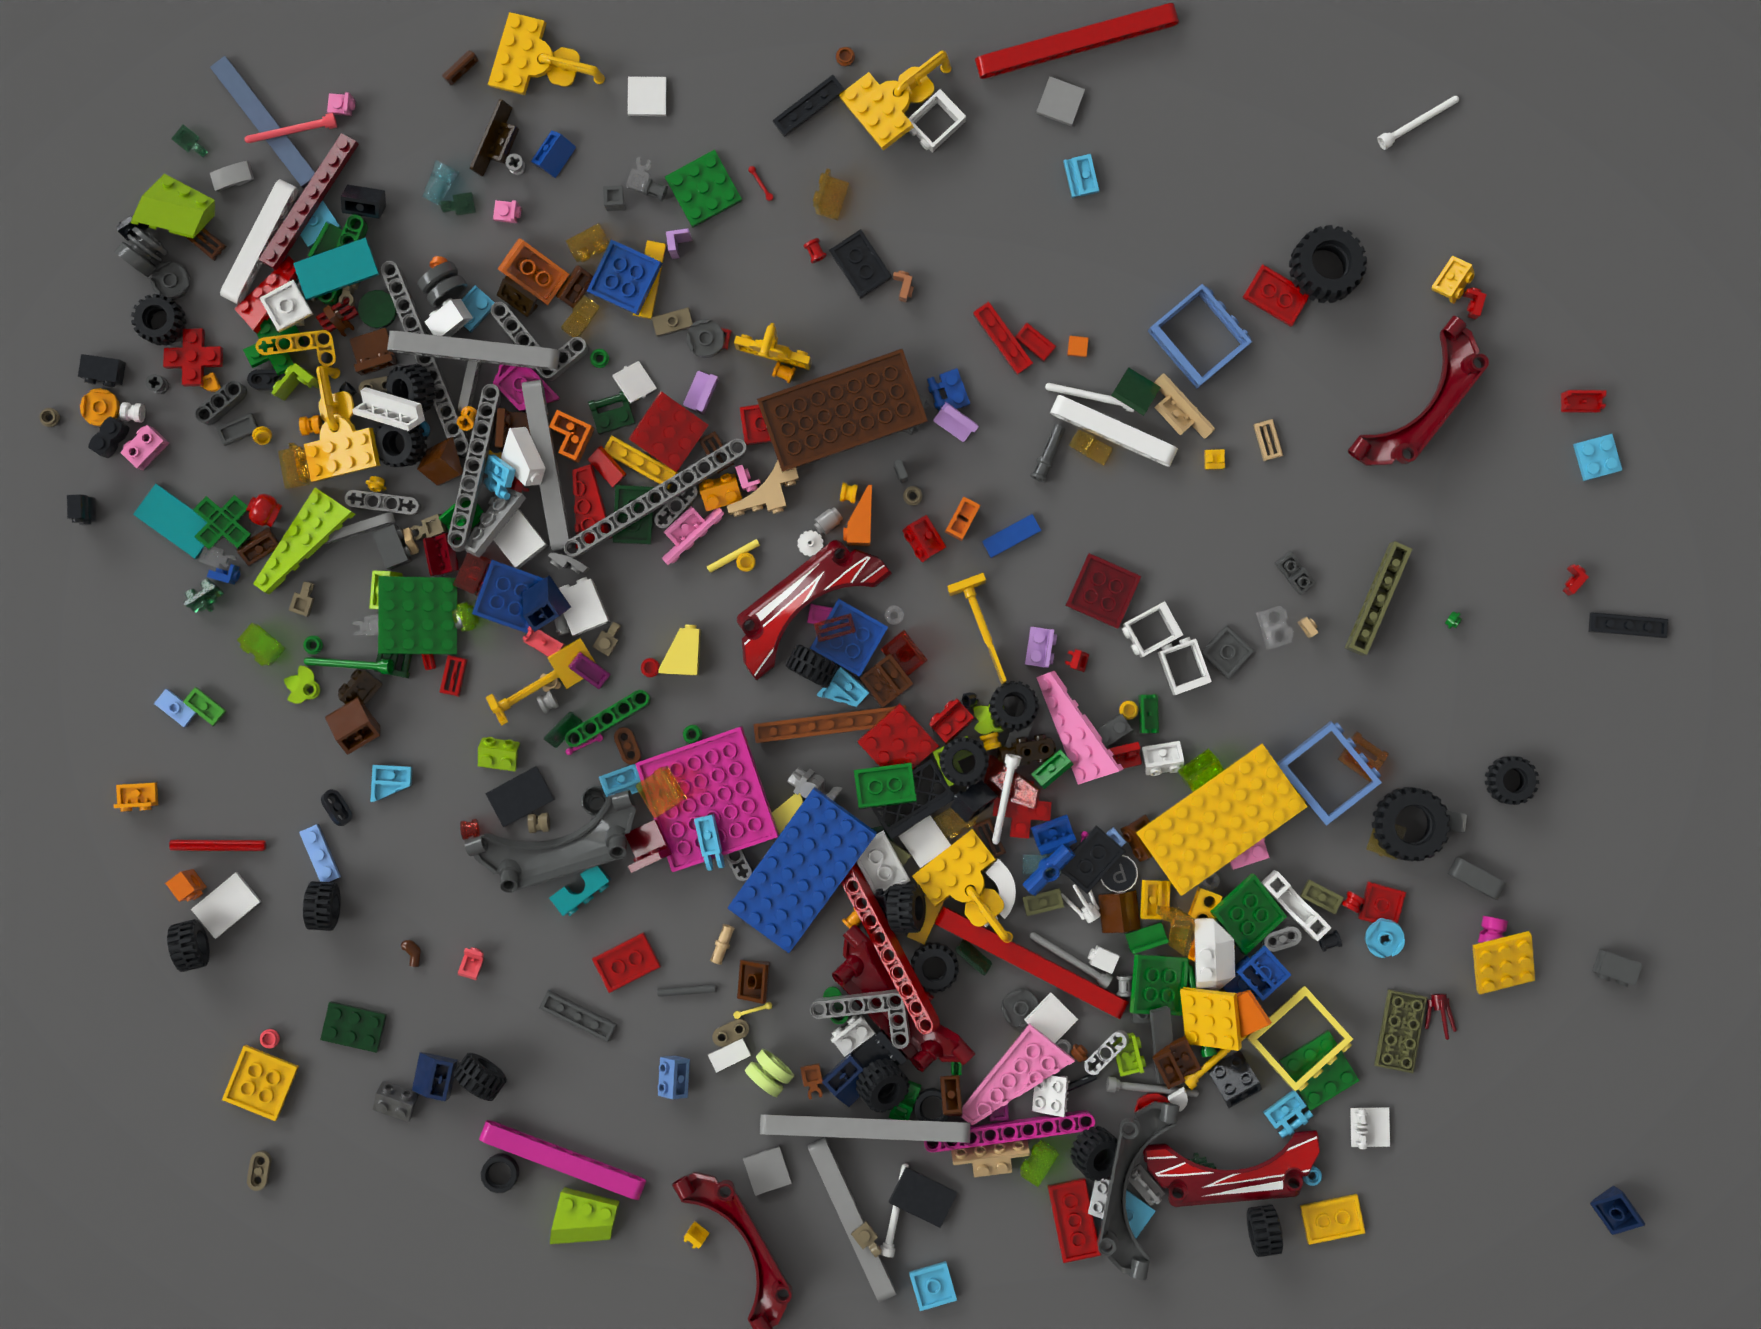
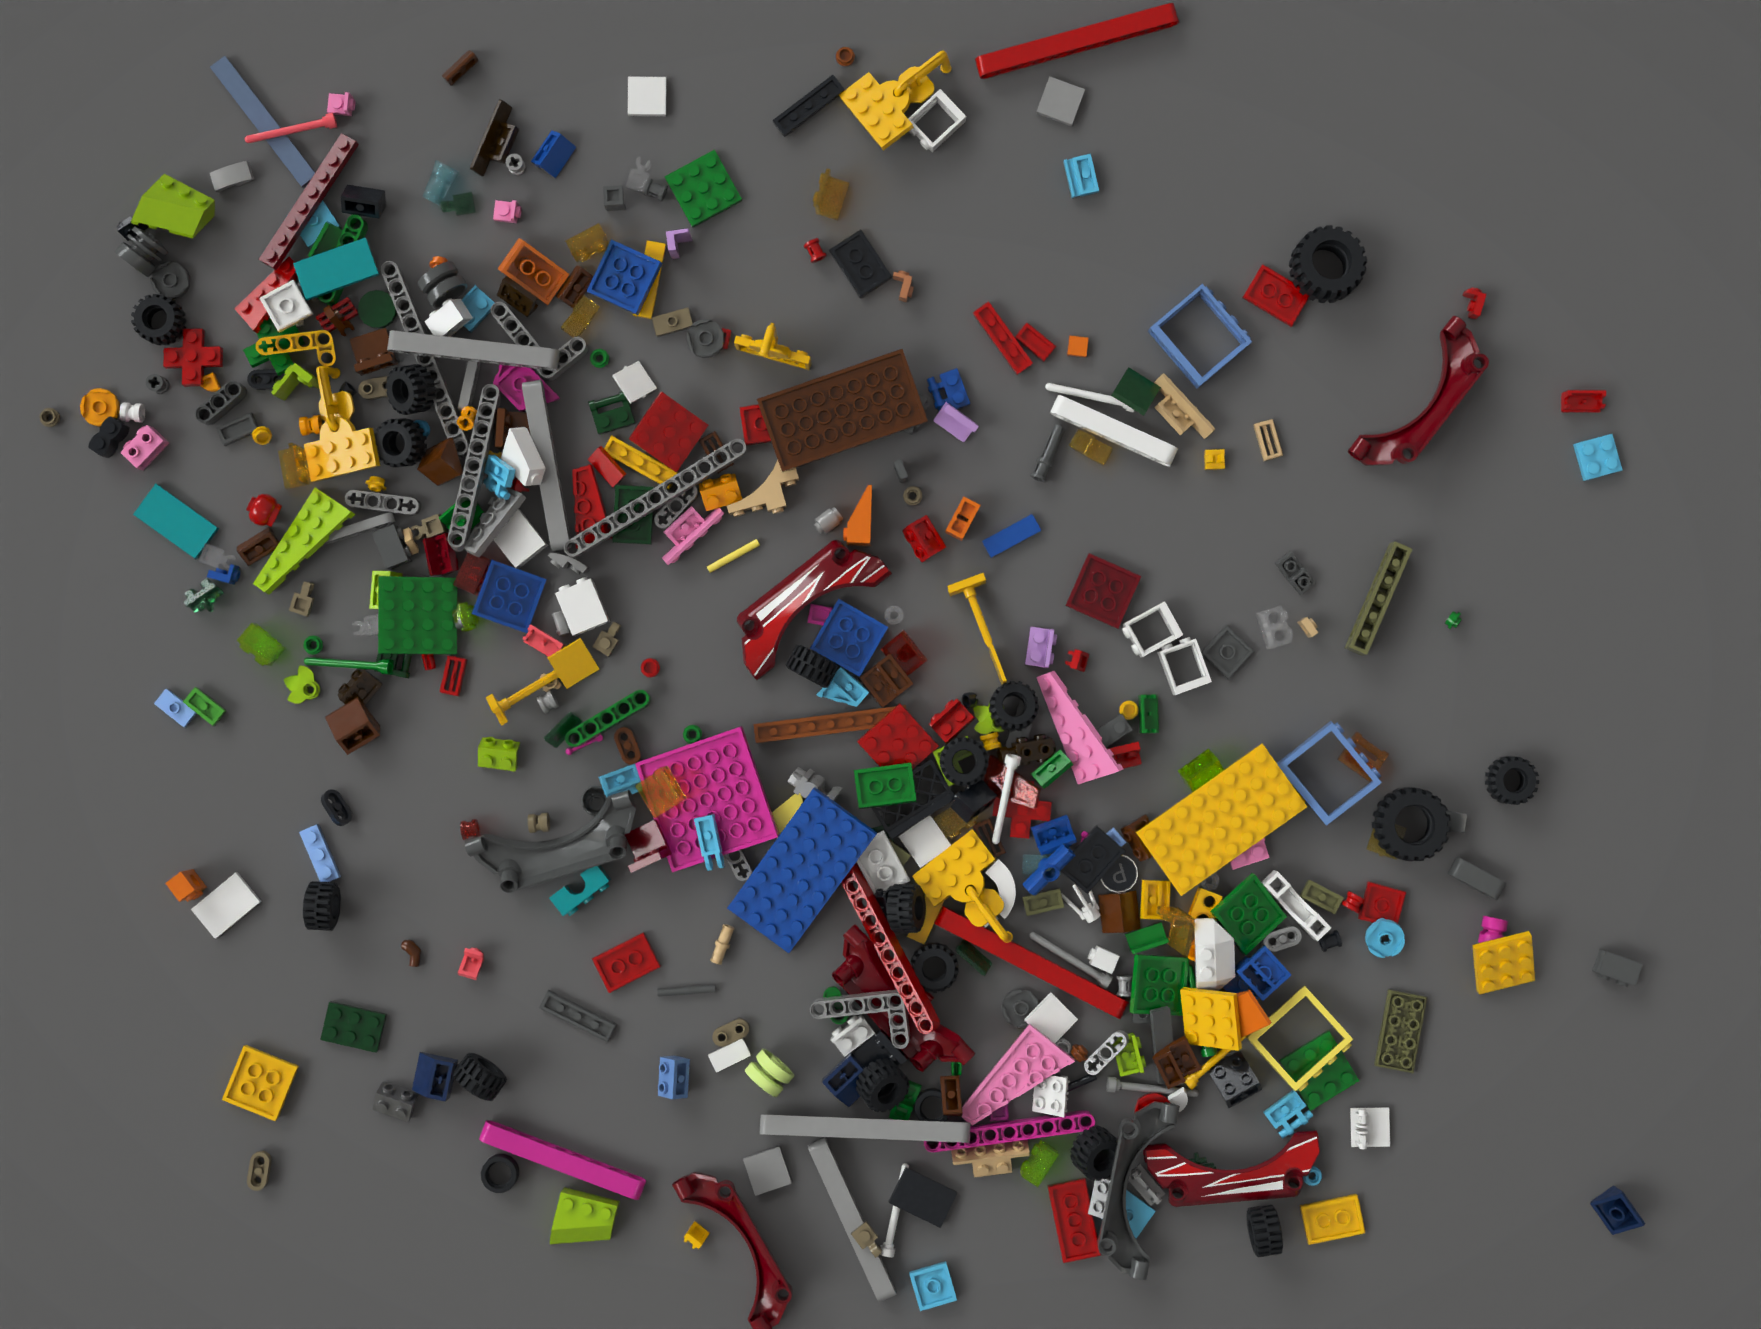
black brick [67,494,96,525] -> none
black brick [78,354,126,387] -> none
light orange bracket [114,782,158,812] -> none
black tyre [167,919,210,972] -> none
red axle [169,840,266,851] -> none
clear green plate [171,124,208,157] -> none
reddish brown tile [186,228,227,261] -> none
green plate [193,495,251,551] -> none
white beam [220,179,298,305] -> none
coral plate [260,1029,280,1049] -> none
dark tan plate [339,282,359,307] -> none
white fence [352,387,425,431] -> none
medium azure wing [370,765,413,802] -> none
black tile [485,766,555,827] -> none
yellow plate [488,12,605,95] -> none
dark blue slope [522,575,571,632] -> none
orange brick [549,410,595,463] -> none
magenta tile [568,652,611,689] -> none
light yellow slope [658,625,701,676] -> none
lavender panel [683,371,719,414] -> none
light yellow hinge [733,1002,772,1019] -> none
bright pink bracket [735,465,761,492] -> none
yellow plate [736,552,755,572] -> none
reddish brown slope [737,960,770,1004] -> none
red hinge [748,166,773,201] -> none
light orange bush [772,360,796,384] -> none
white piece [797,530,824,557] -> none
dark orange plate [800,1063,823,1099] -> none
clear red tile [814,613,856,642] -> none
yellow wheel [840,482,858,504] -> none
light orange bush [842,908,861,929] -> none
white bracket [1142,741,1184,776] -> none
white piece [1377,96,1459,150] -> none
dark red plant [1425,994,1457,1040] -> none
yellow bracket [1431,256,1475,304] -> none
red bracket [1563,565,1589,596] -> none
black tile [1588,612,1668,638] -> none

